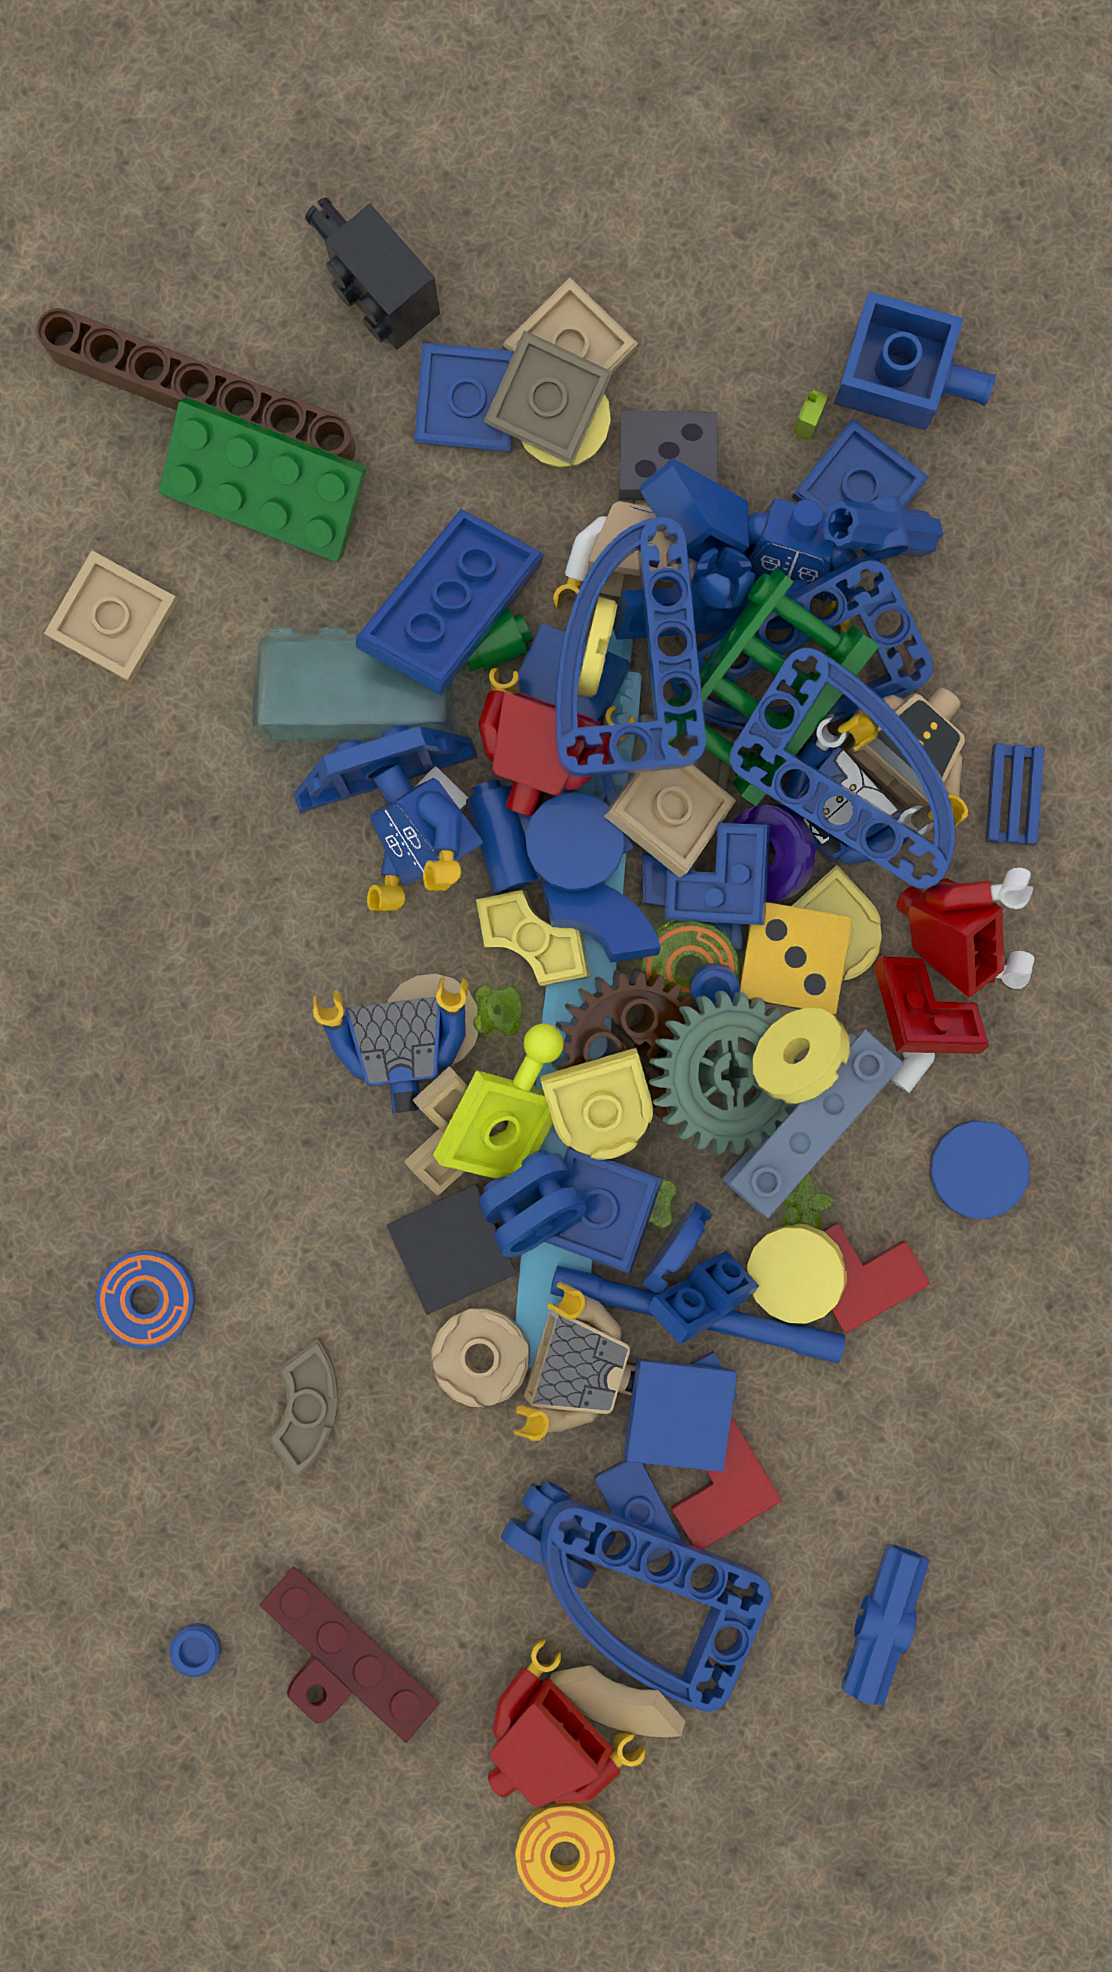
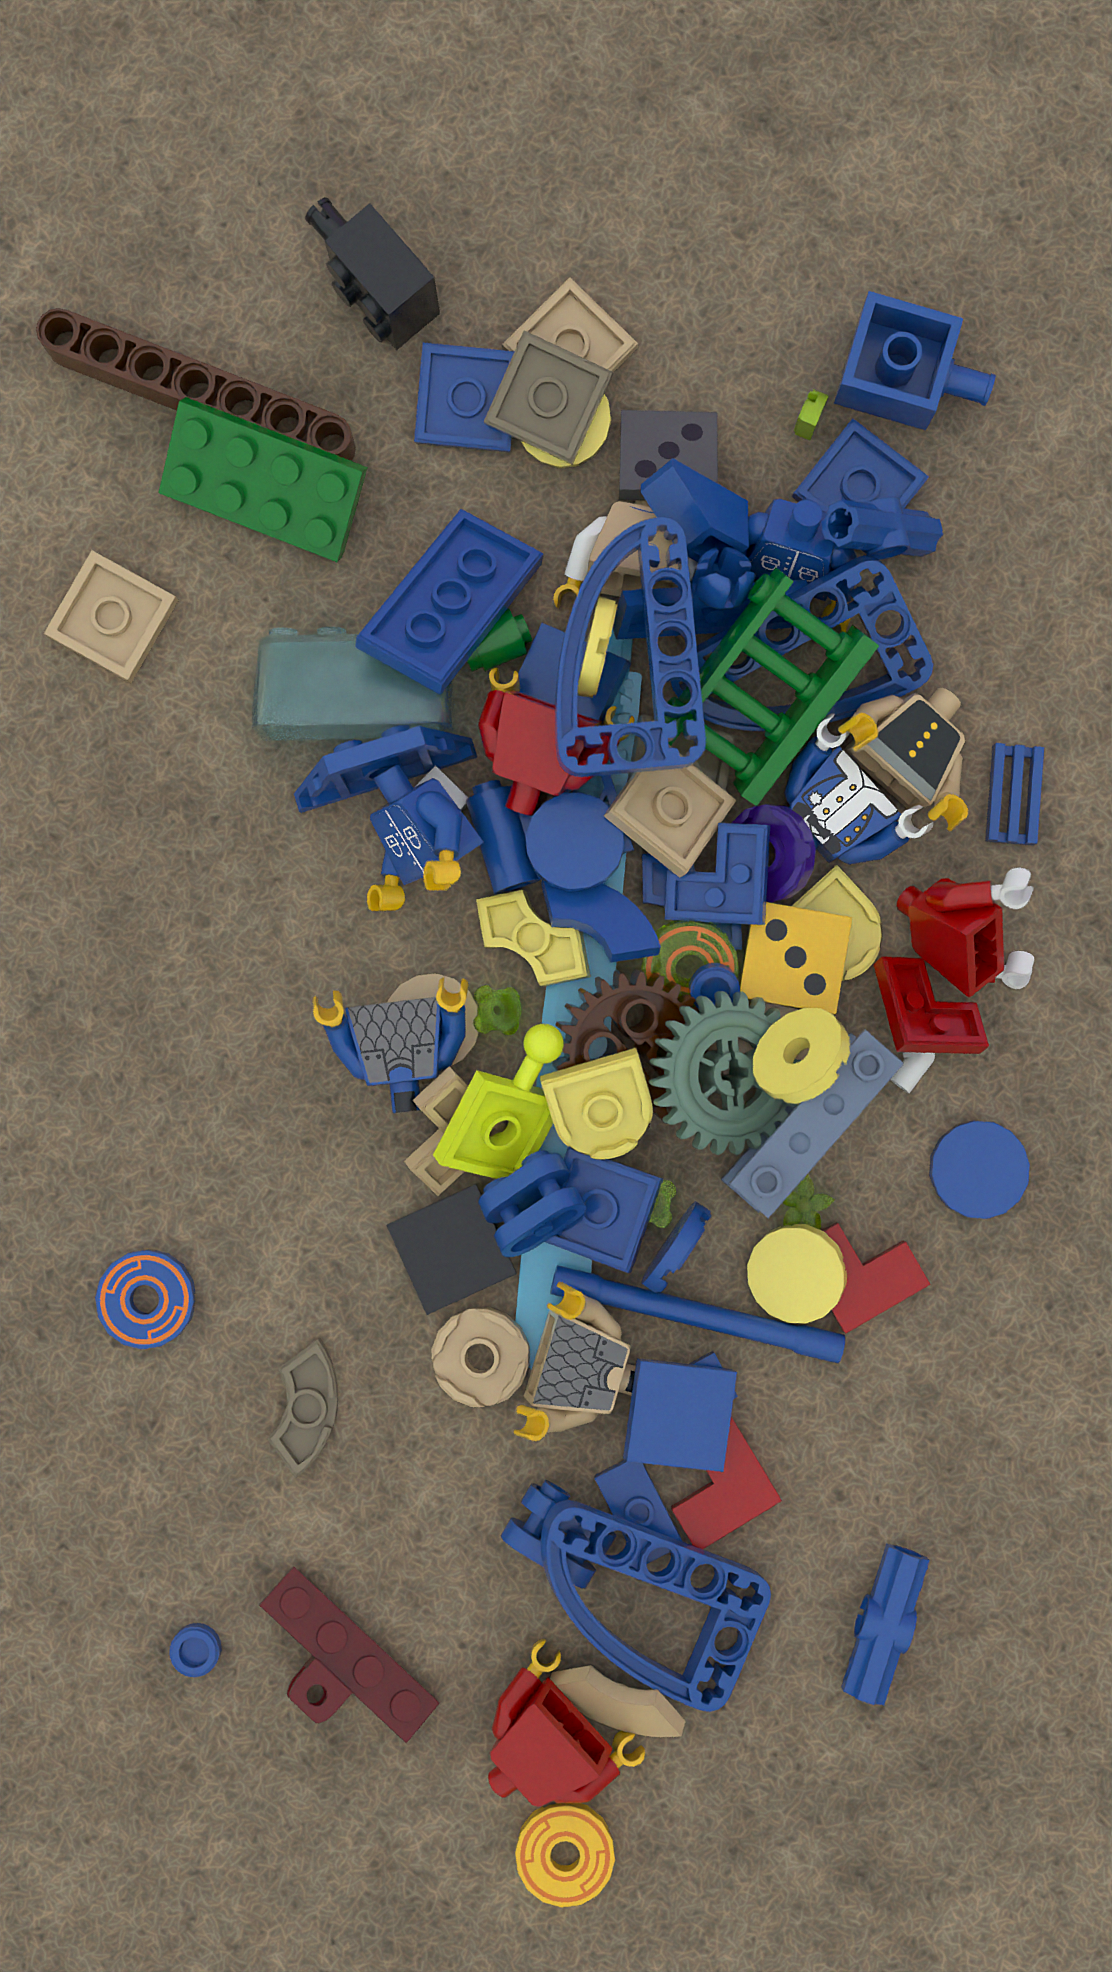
blue slope [647,1251,759,1345] -> none
blue beam [730,648,955,888] -> none

